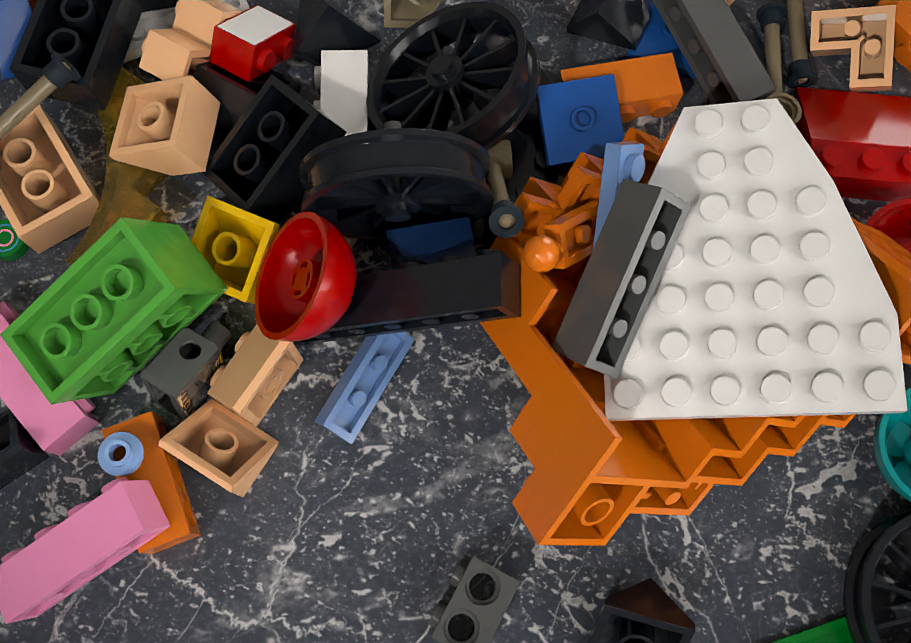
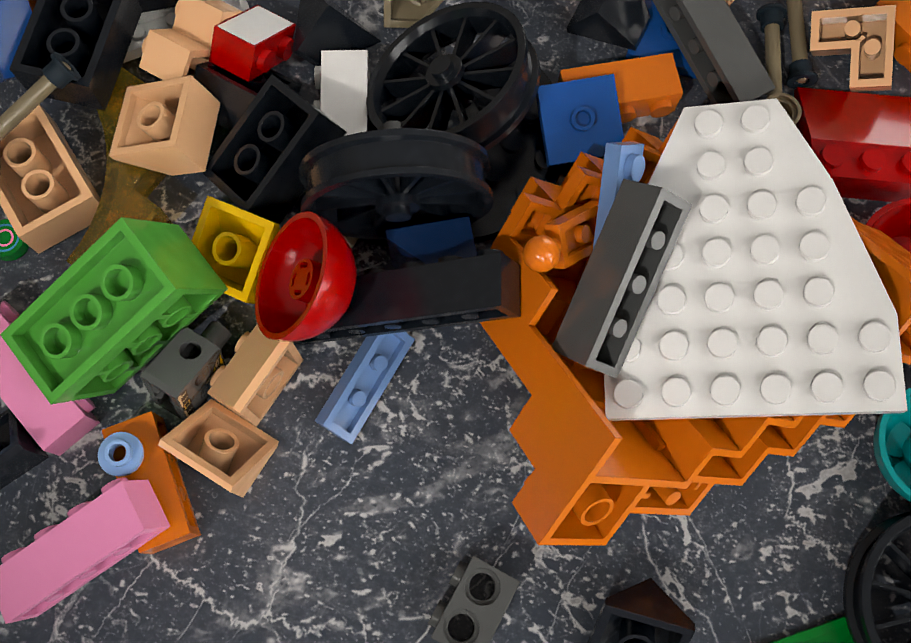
dark tan piece [485,139,525,238] -> none

